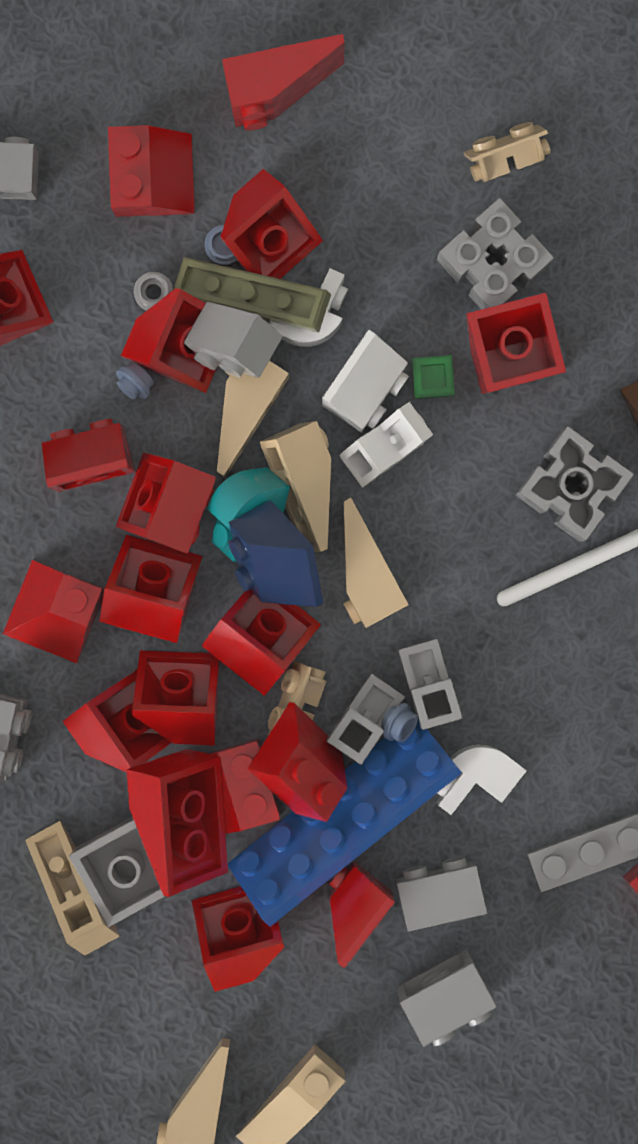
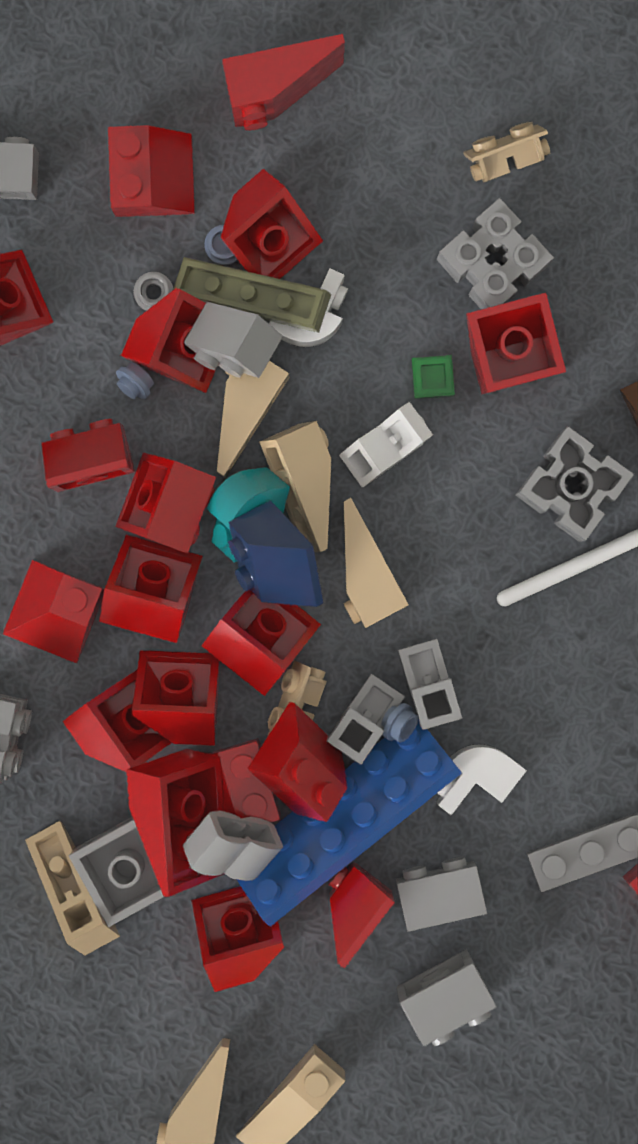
white slope [322,330,409,433] -> none
none -> light grey brick [183,811,283,881]

